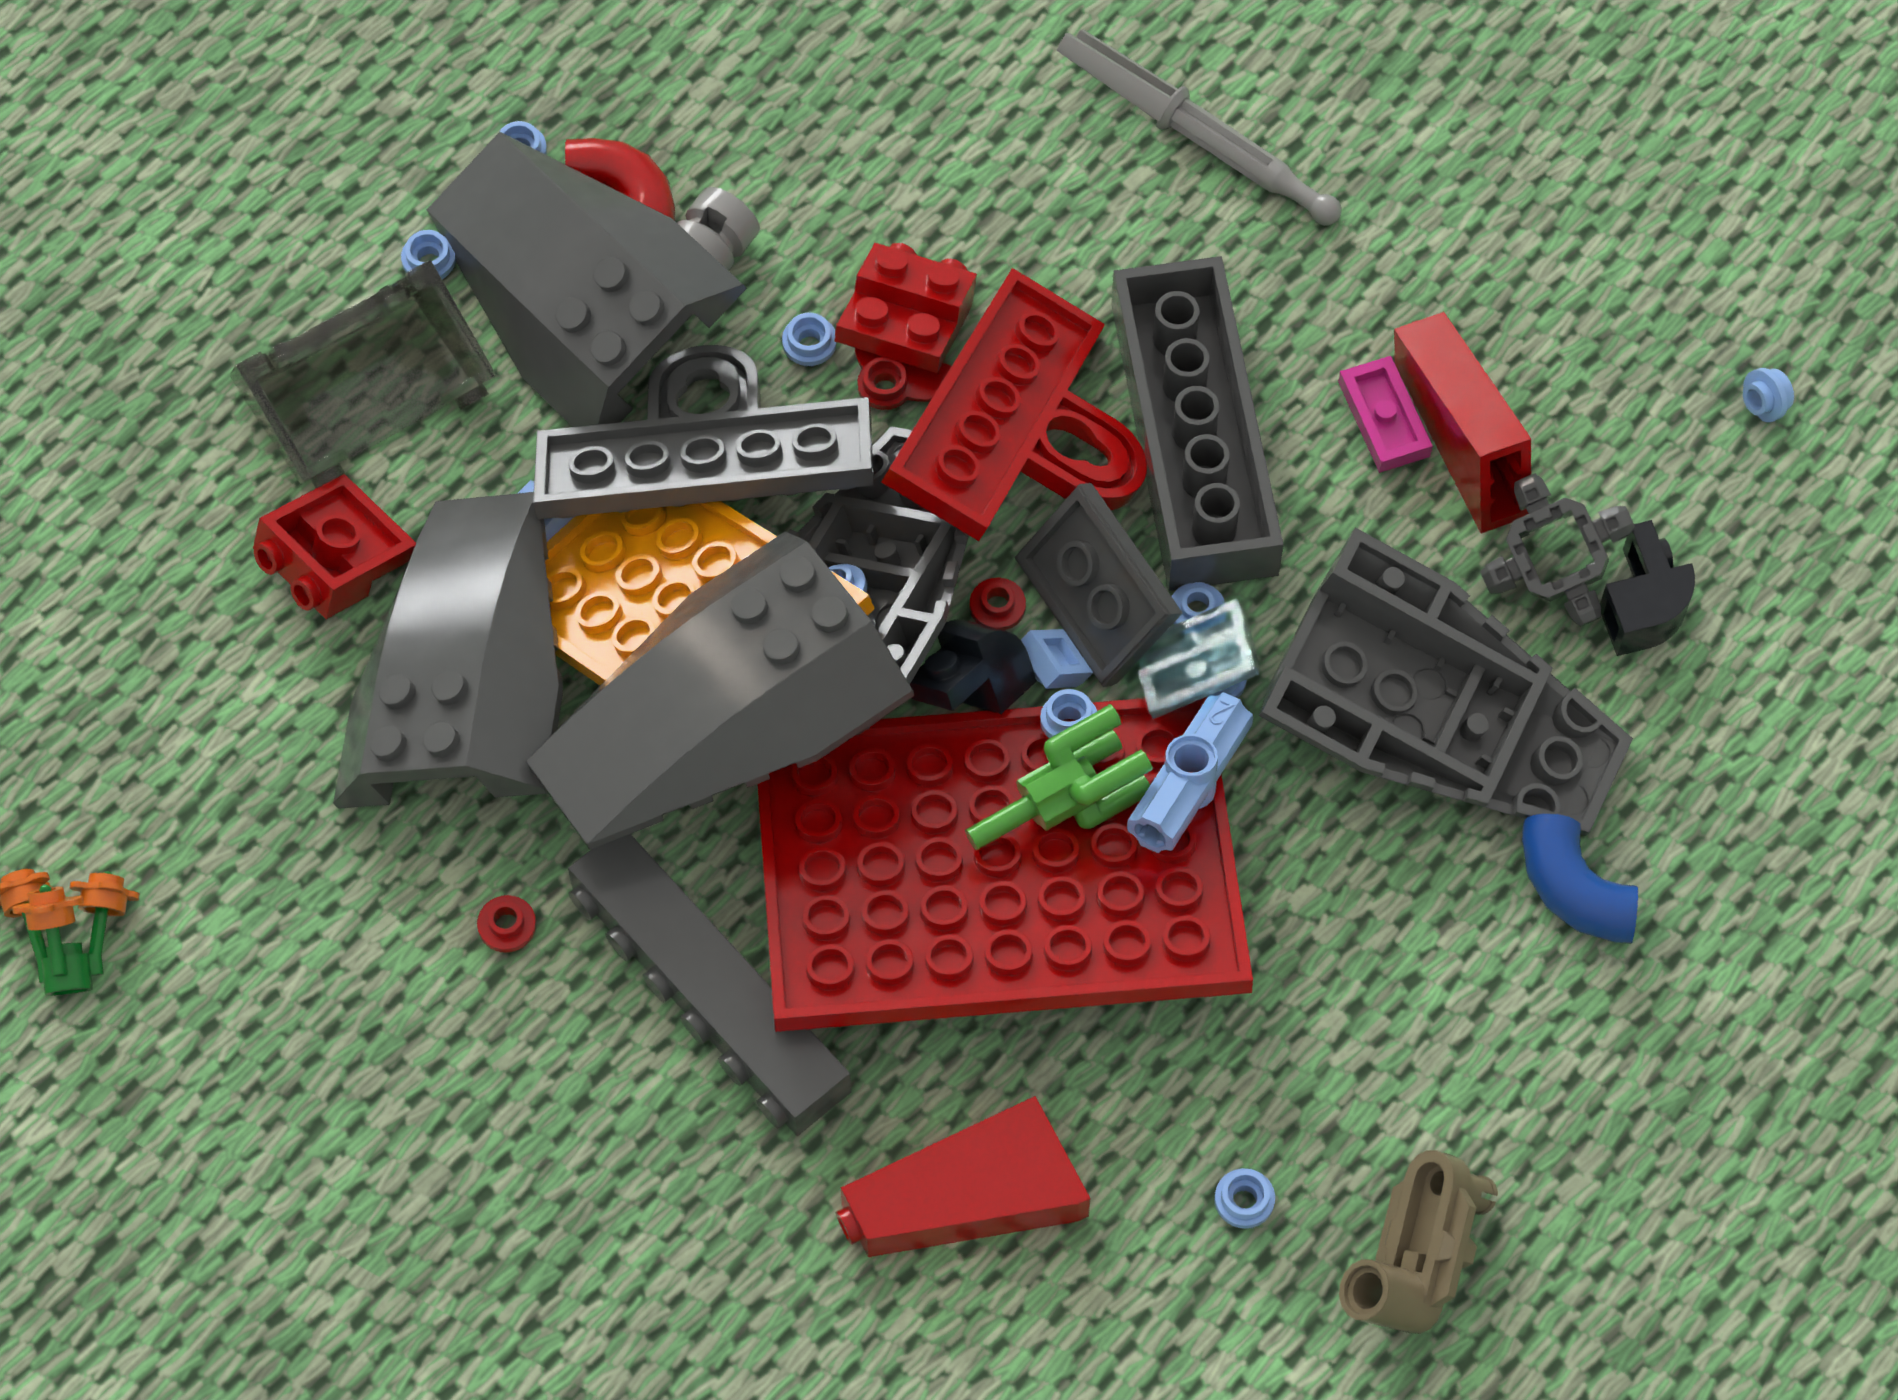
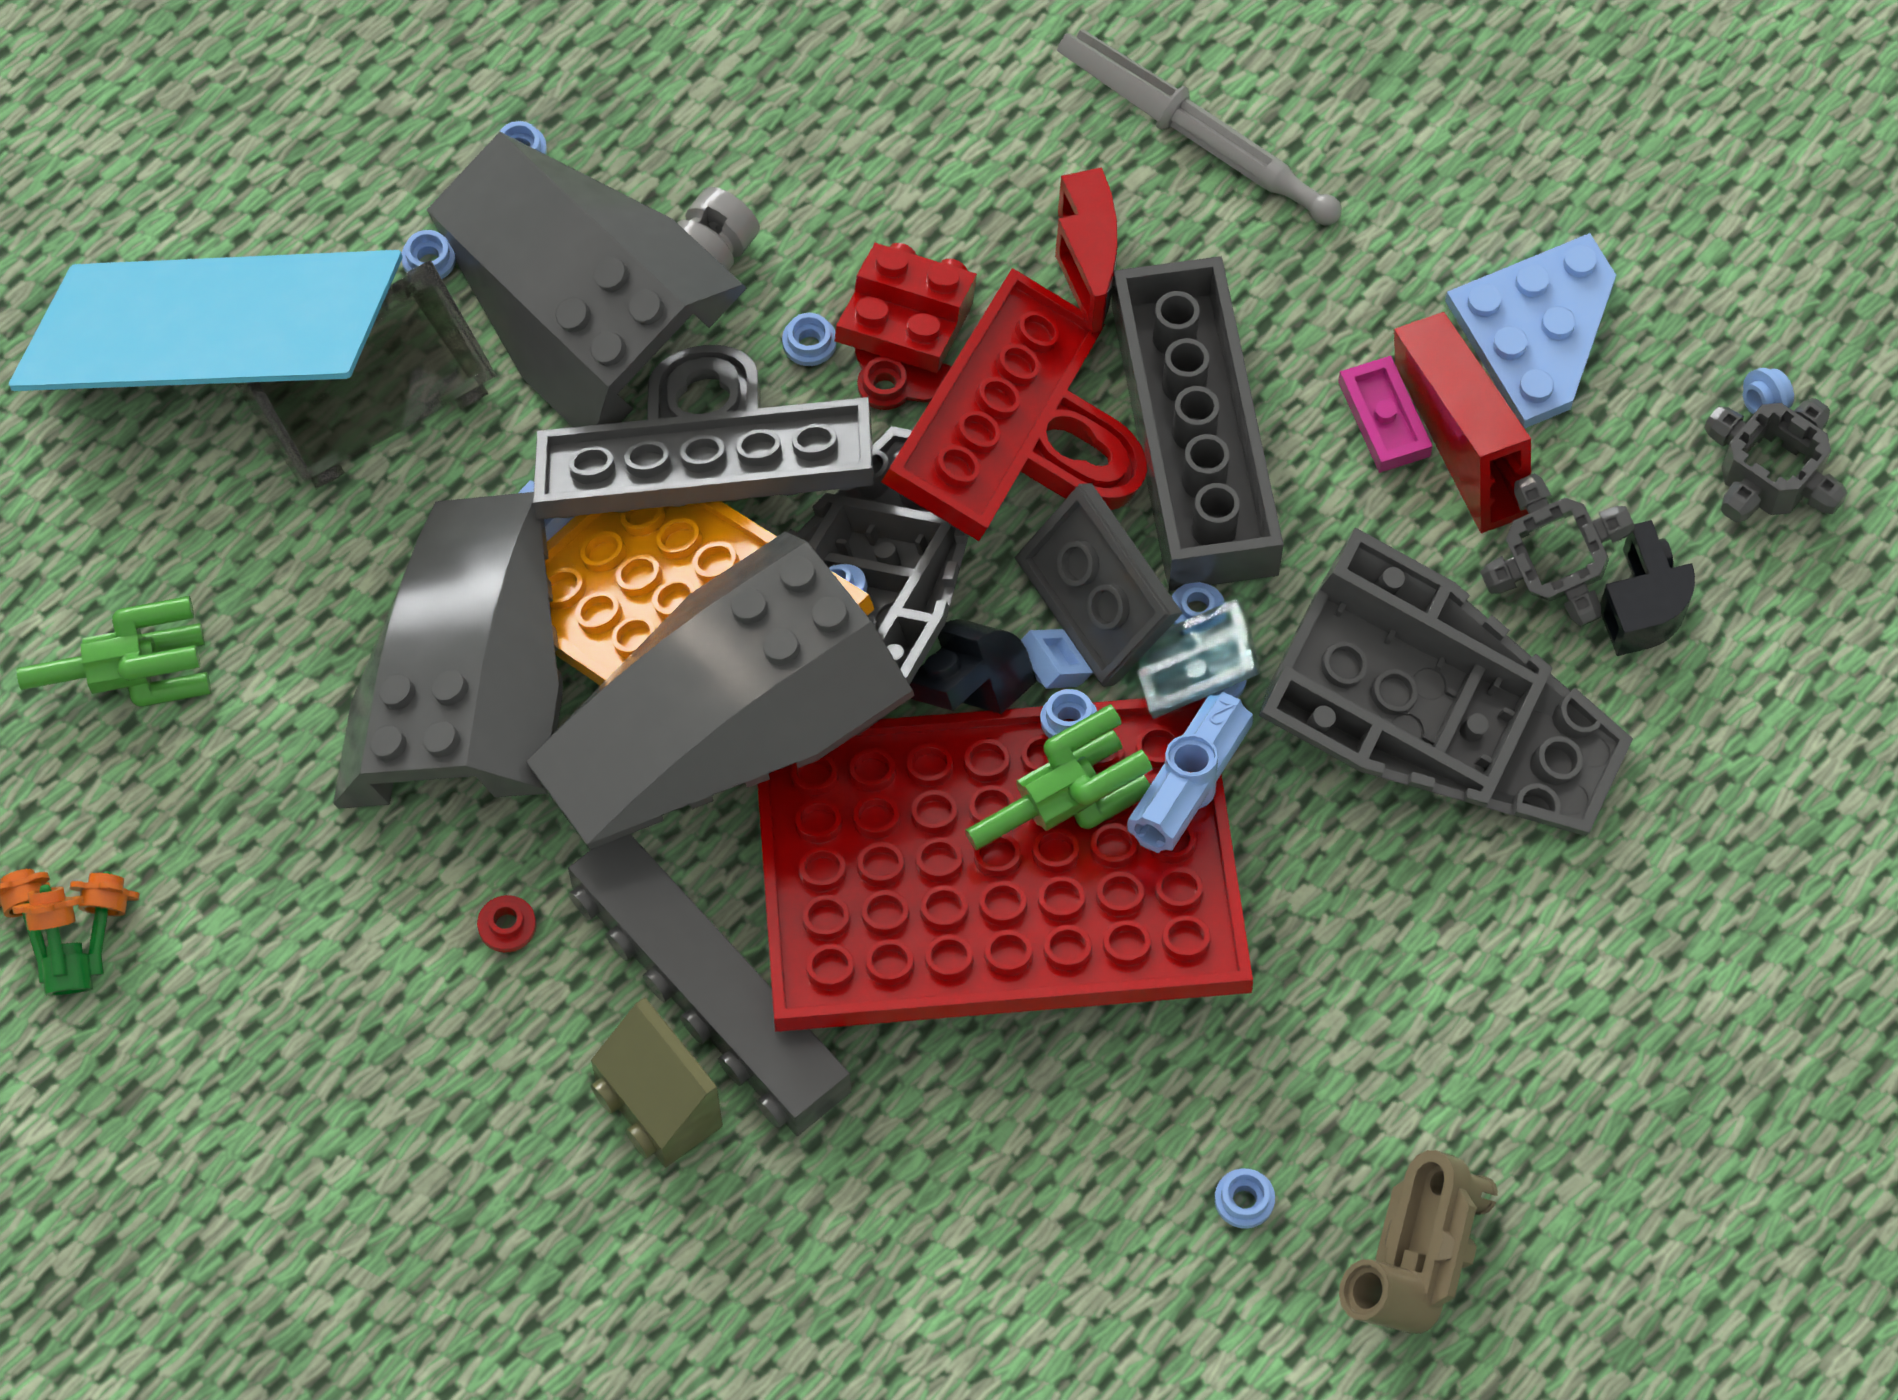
red plate [253,474,416,619] -> none
red cylinder [565,138,675,221] -> none
red slope [836,1096,1091,1257] -> none
red plate [970,577,1026,631] -> none
blue cylinder [1522,814,1638,944] -> none
none -> medium azure piece [9,250,403,391]
none -> bright green plant [16,596,211,707]
none -> olive slope [590,997,723,1168]
none -> red slope [1055,167,1118,333]
none -> light blue plate [1445,233,1616,429]
none -> dark grey piece [1704,398,1848,522]

